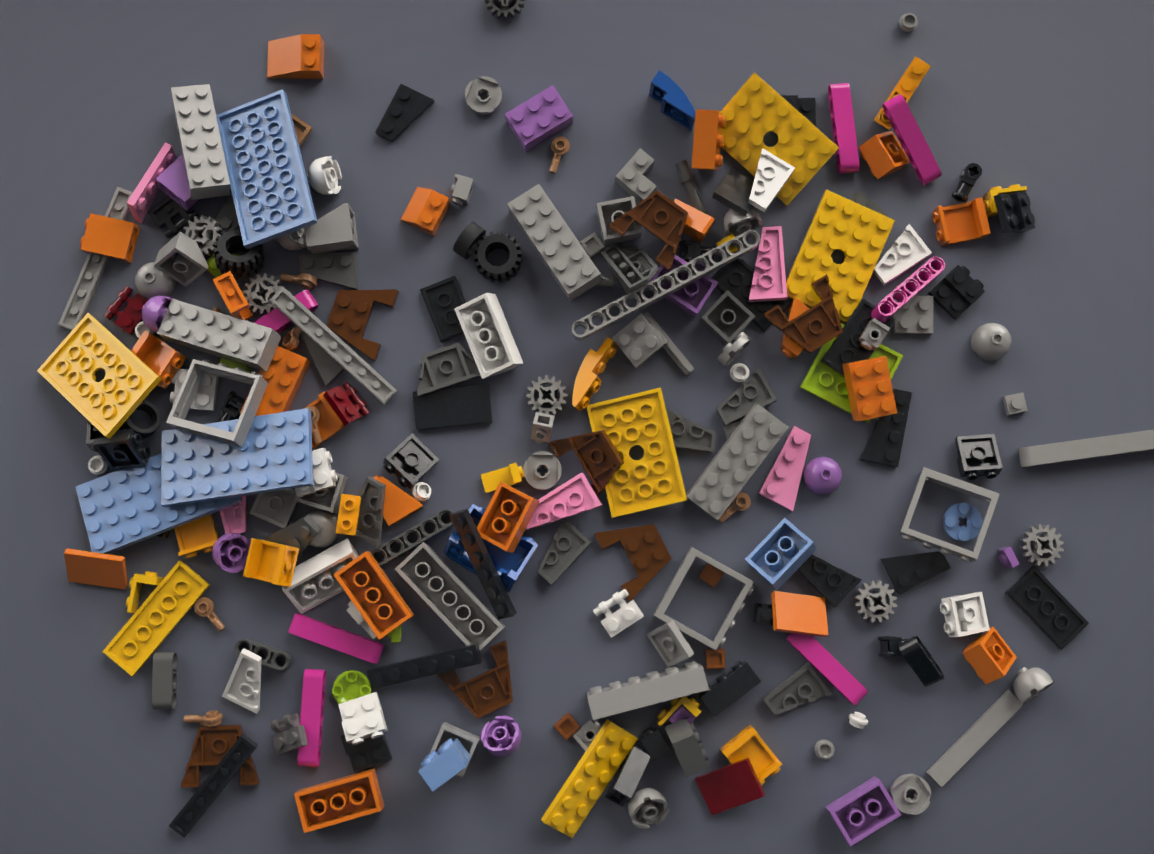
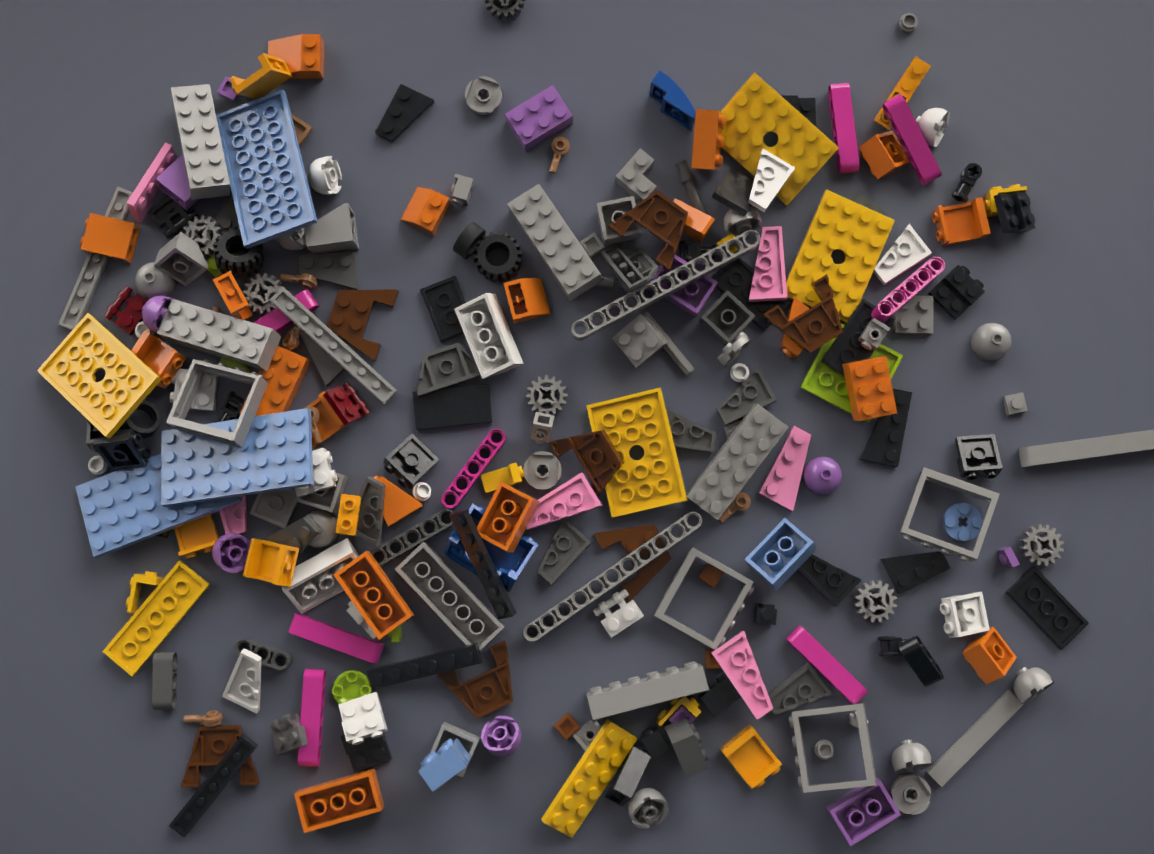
orange tile [64,548,128,590] -> none
medium nougat plate [194,597,225,632] -> none
light orange slope [572,337,618,412] -> none
light grey plate [647,620,694,667] -> none
dark red tile [695,758,765,815] -> none
orange tile [771,591,828,637] -> none
none -> medium lavender plate [217,76,239,102]
none -> light orange panel [230,53,292,99]
none -> dark pink beam [441,429,506,509]
none -> orange slope [503,278,550,324]
none -> light grey beam [523,512,702,641]
none -> bright pink wing [711,631,773,720]
none -> light grey window [789,703,877,793]
none -> light grey cylinder [892,740,933,774]
none -> white cylinder [916,108,950,147]

